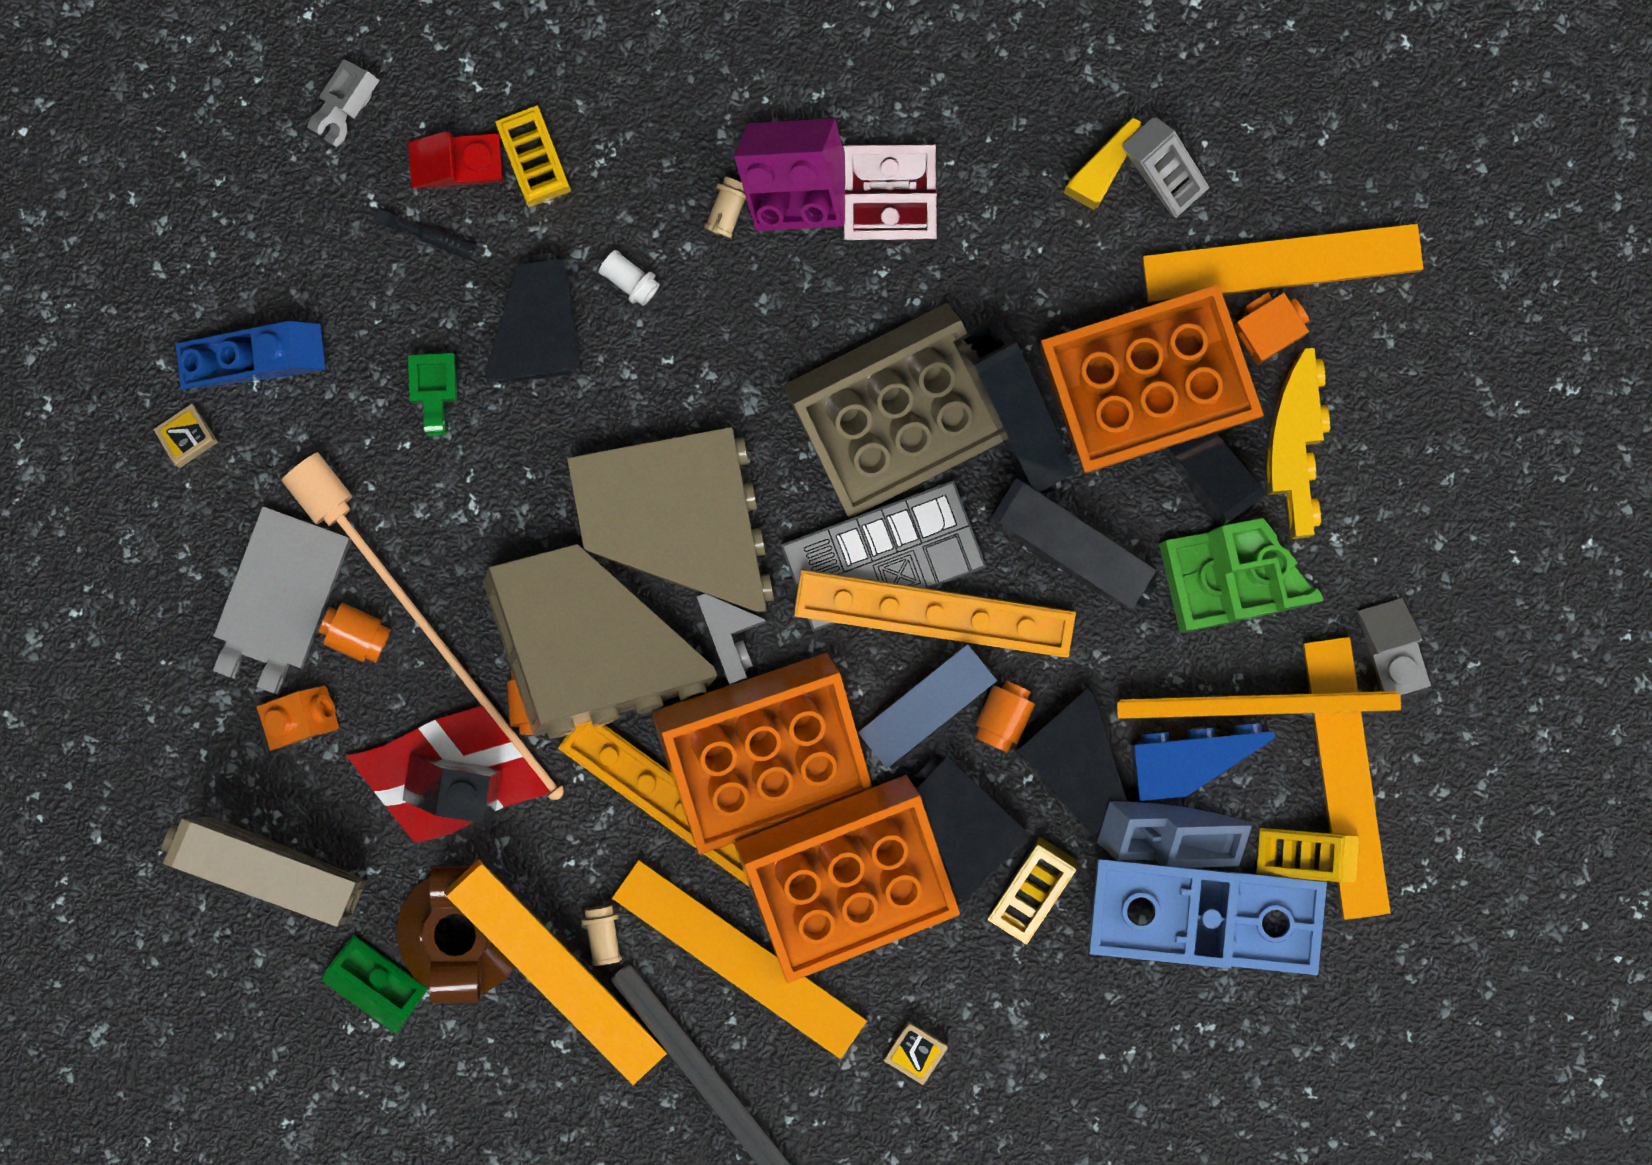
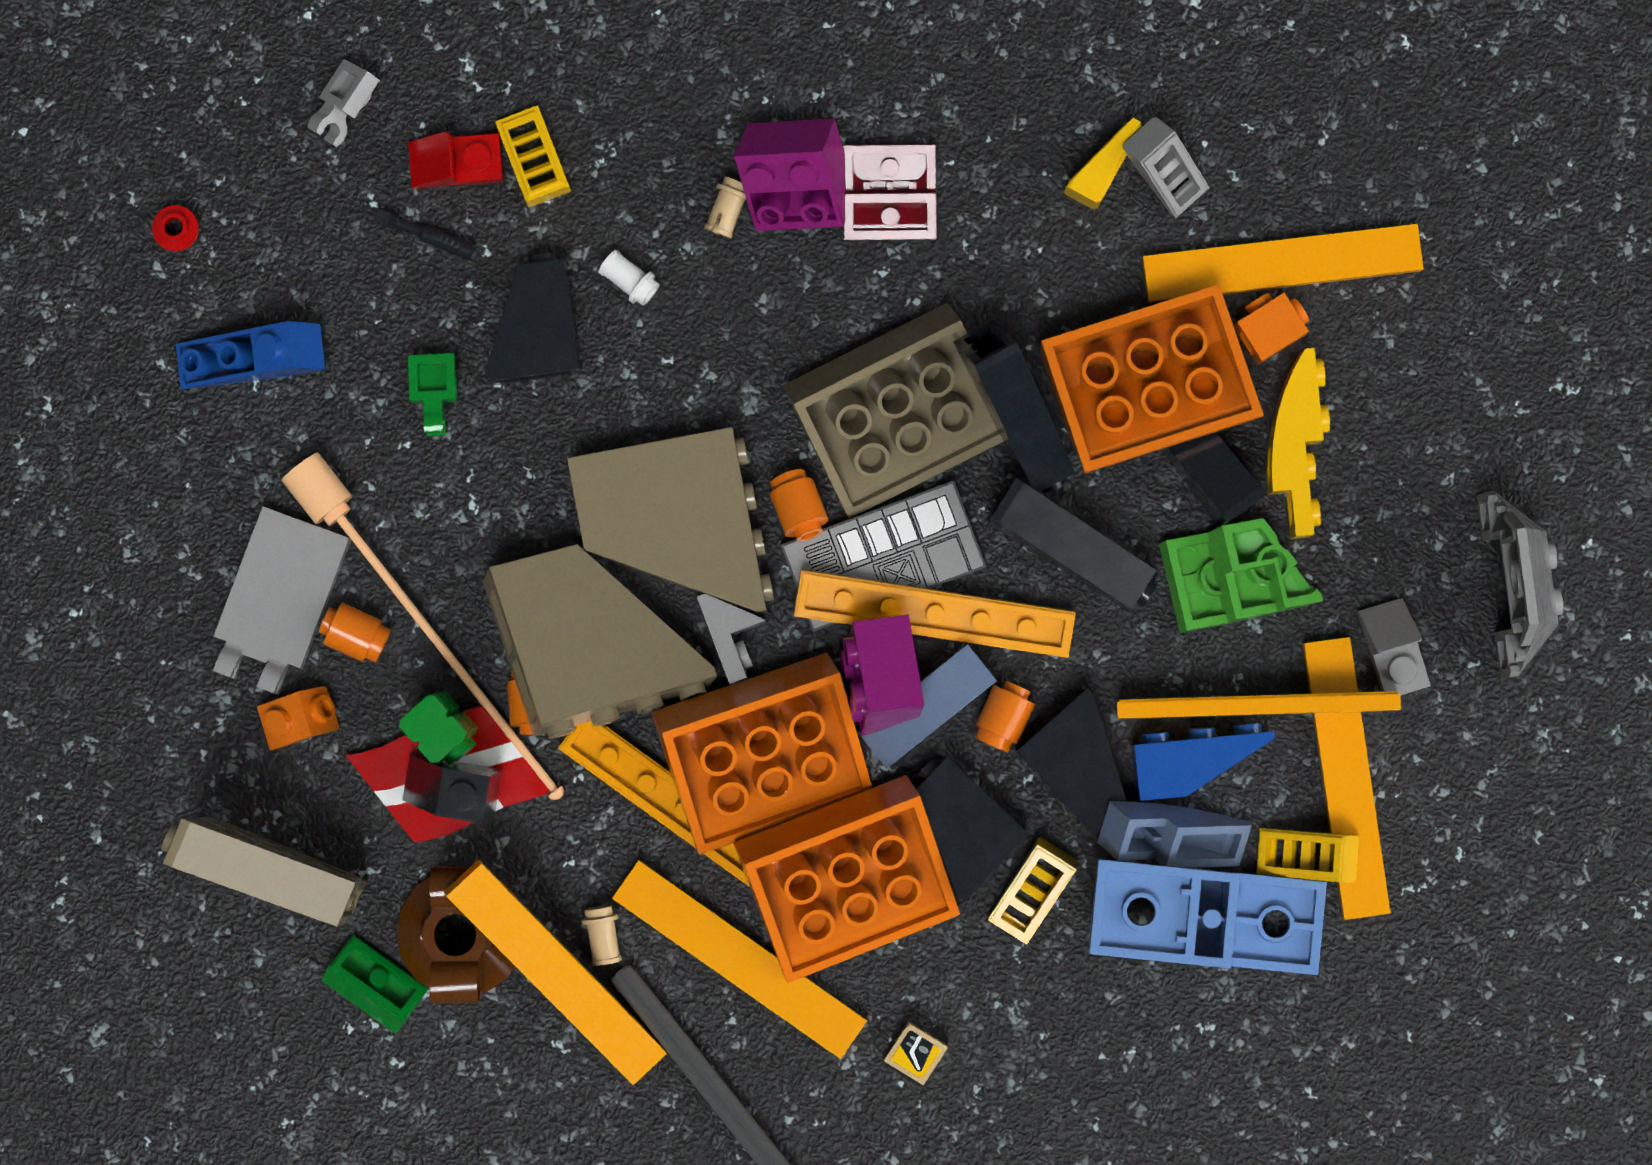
slope [154,404,218,468] -> none
none -> red plate [152,205,199,252]
none -> green brick [398,691,478,765]
none -> orange brick [770,469,828,542]
none -> magenta slope [840,614,924,736]
none -> light grey wedge [1477,491,1563,678]

